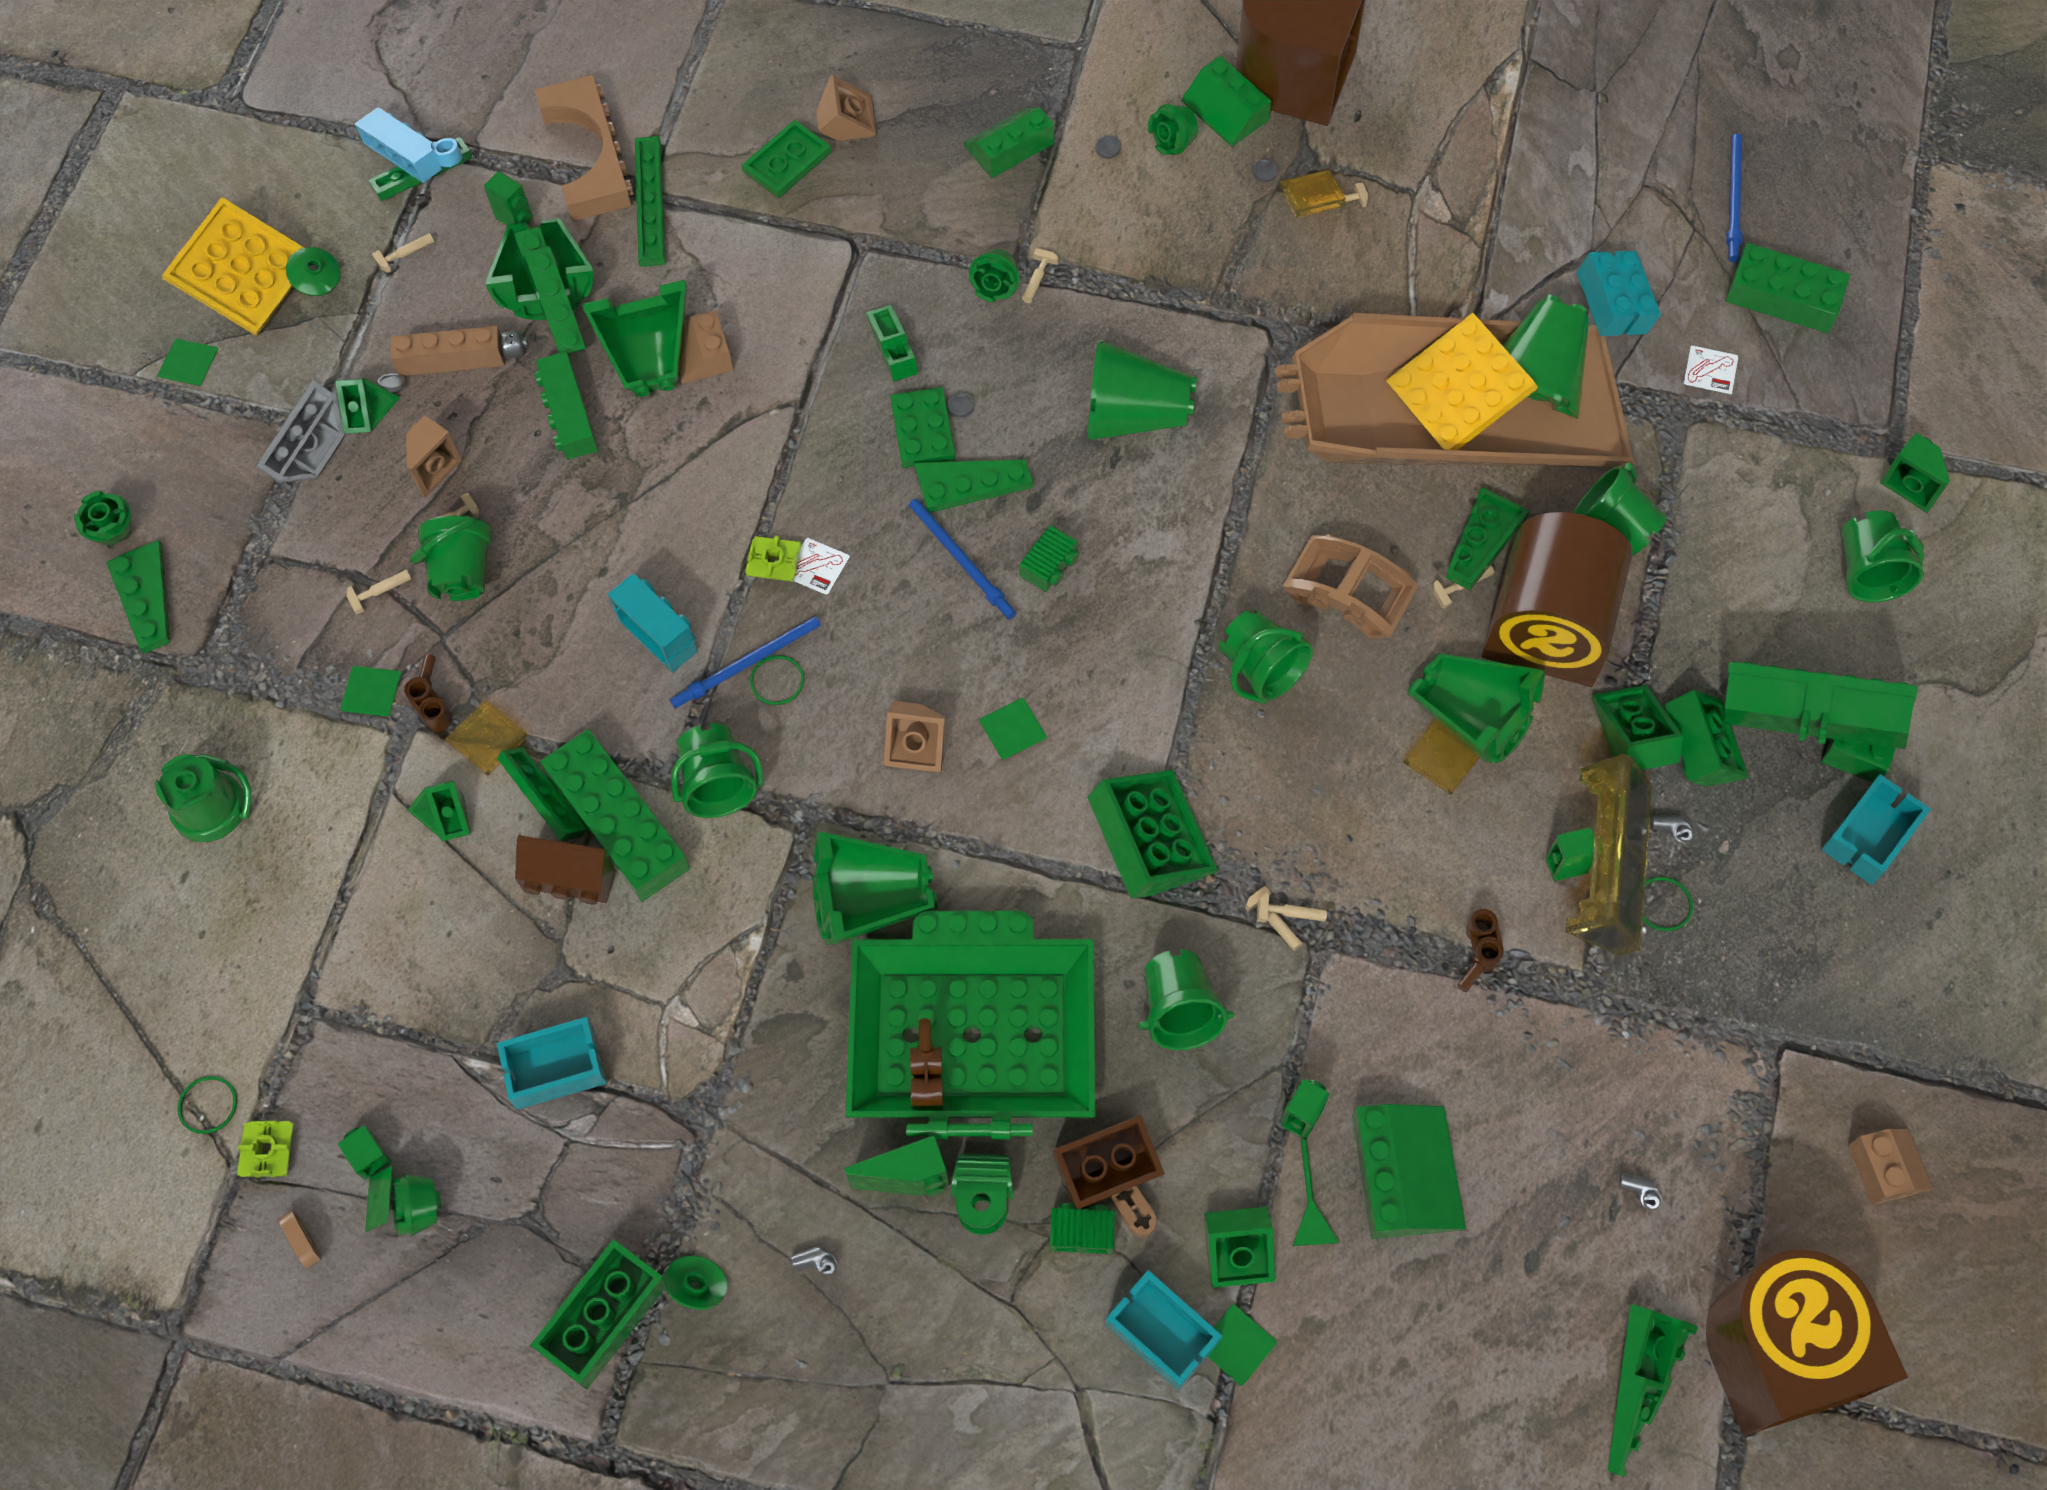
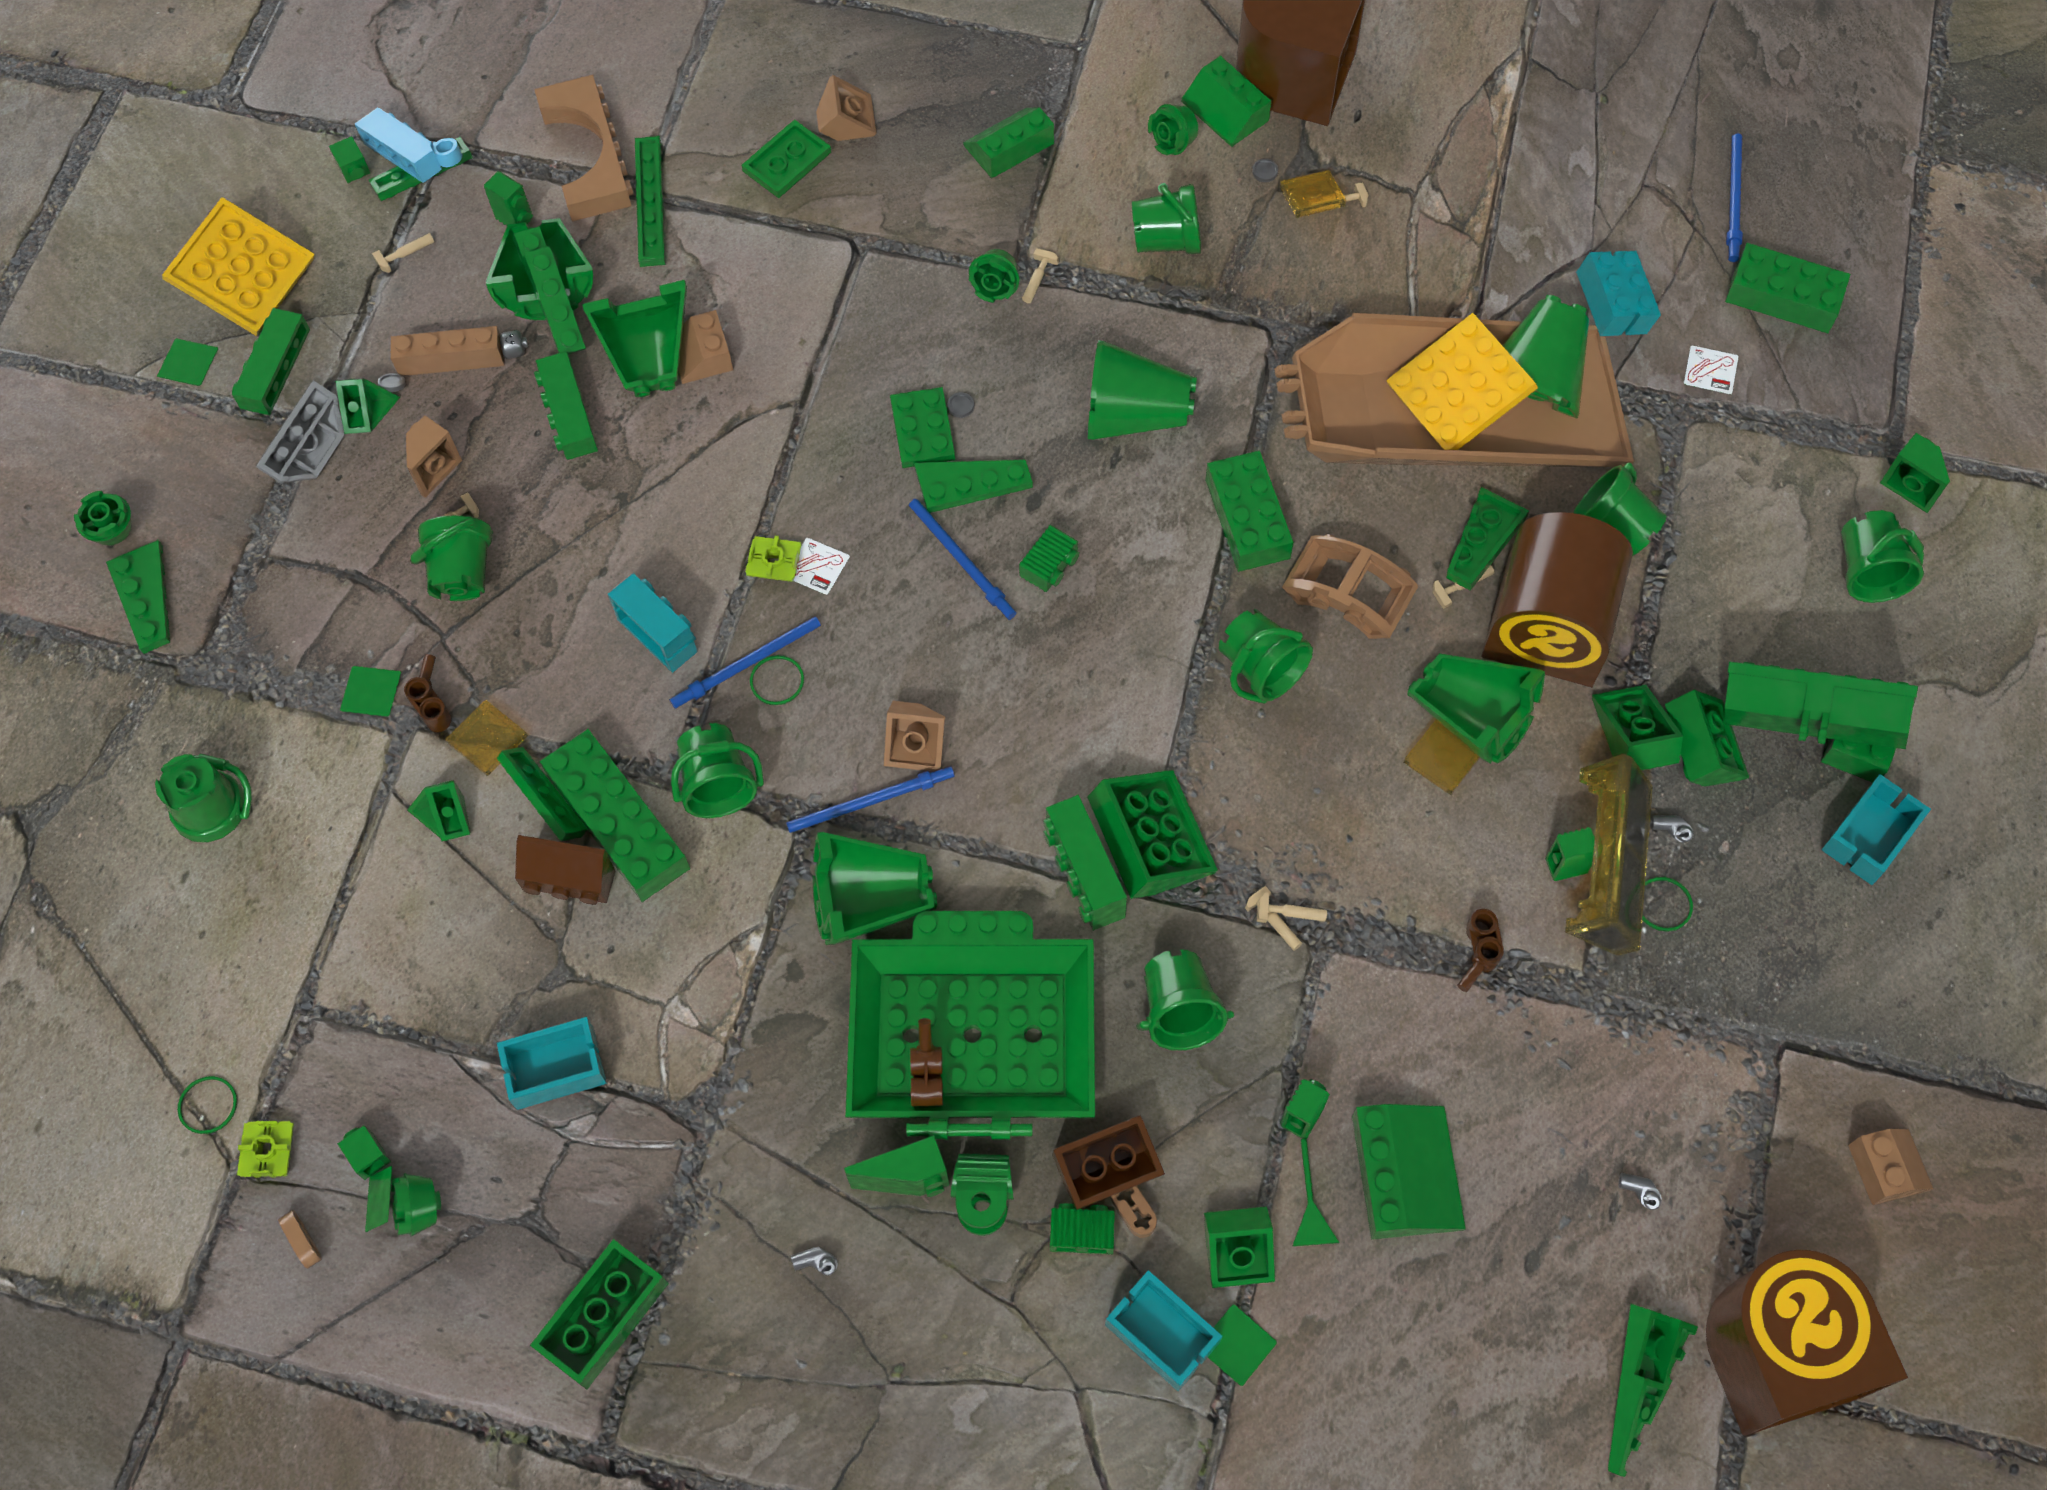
green dish [286,247,340,296] -> none
tan piece [346,569,411,615] -> none
green dish [664,1256,727,1310] -> none
green slope [866,305,918,382] -> none
green sticker [979,698,1047,760] -> none
flat silver piece [1095,136,1121,159] -> none
none -> green brick [232,308,310,416]
none -> green brick [329,136,370,184]
none -> blue bar [786,766,955,833]
none -> green brick [1043,794,1127,931]
none -> green piece [1132,183,1201,254]
none -> green brick [1205,450,1294,572]

